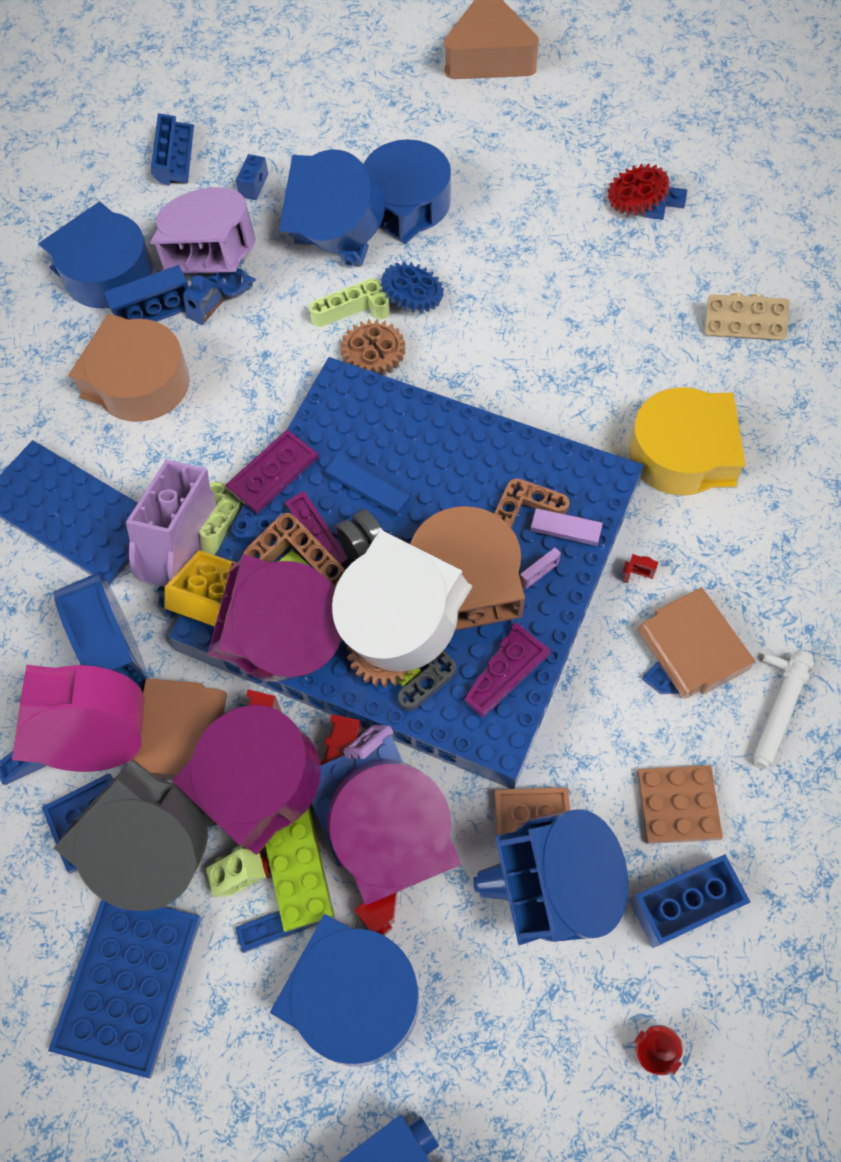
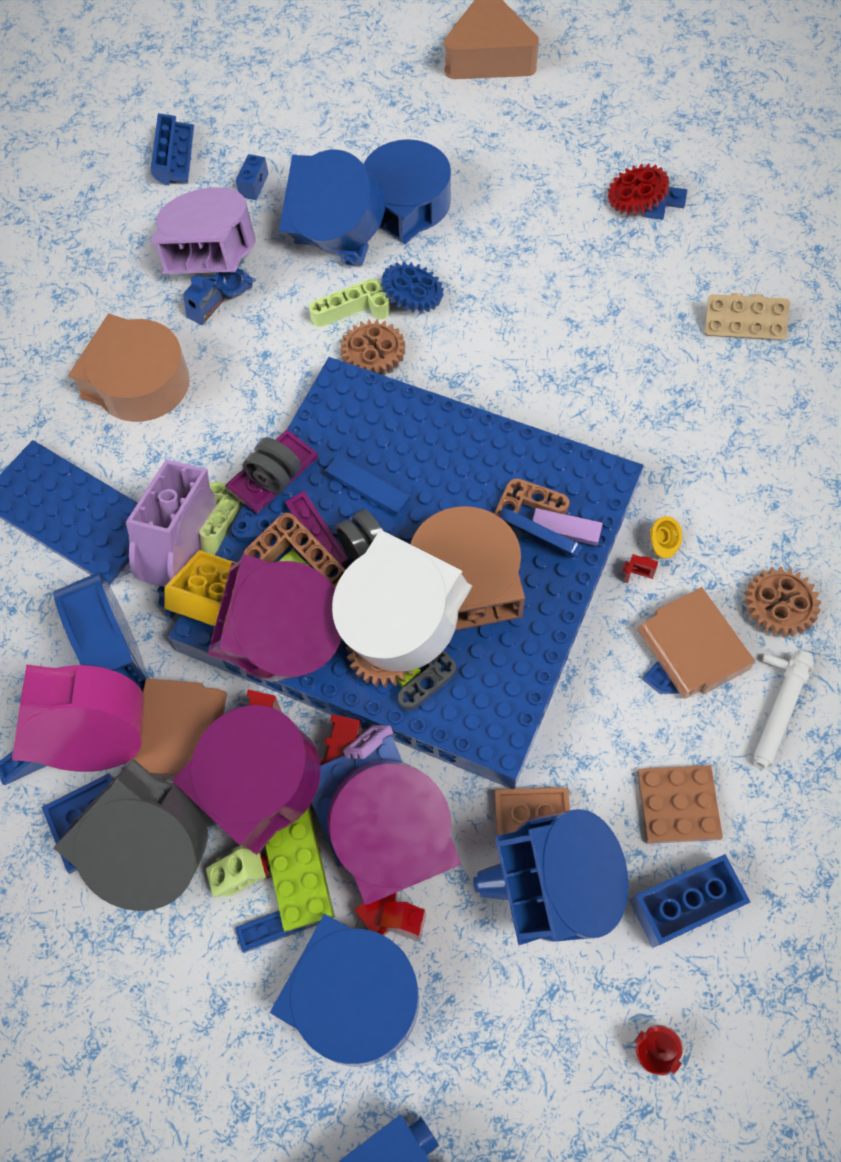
blue brick [38,201,153,309] -> none
blue plate [48,899,201,1079] -> none
blue brick [104,265,189,322] -> none
magenta wing [465,622,550,718] -> none
lavender tile [520,548,561,590] -> none
yellow brick [629,387,746,496] -> none
none -> dark grey wheel [242,437,301,494]
none -> red slope [380,901,426,942]
none -> blue beam [498,508,583,558]
none -> yellow piece [649,516,683,559]
none -> nougat gear [744,567,821,638]

